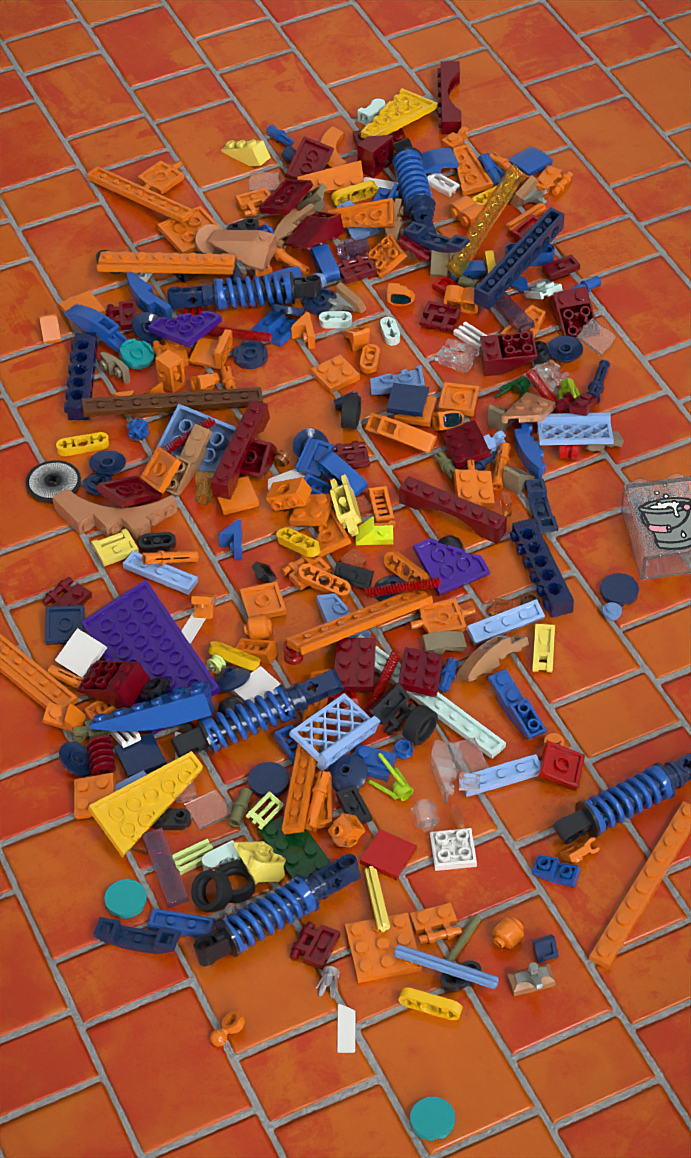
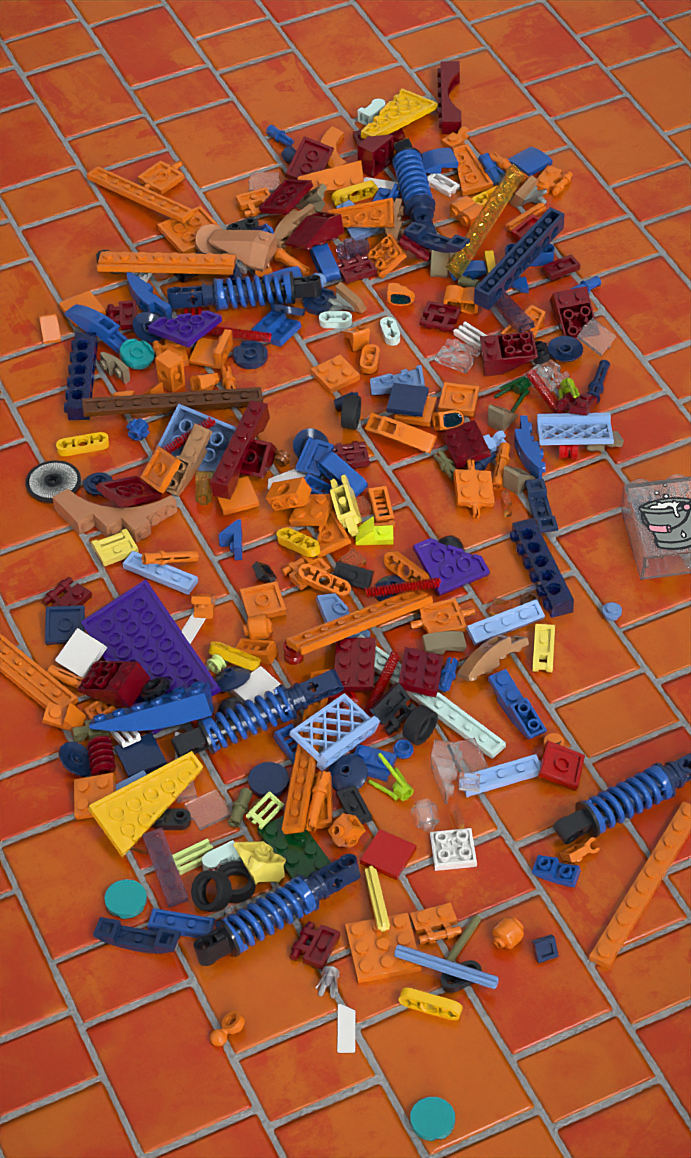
dark blue dish [89,450,126,475] -> none
black plate [138,532,176,553] -> none
light yellow slope [221,139,271,166] -> none
orange slope [291,312,315,349] -> none
dark red arch [399,476,507,544] -> none
red tile [432,275,456,296] -> none
nougat wing [502,392,555,423] -> none
piece [507,962,556,997] -> none
light aqua plate [524,281,563,299] -> none
dark blue tile [600,573,639,606] -> none

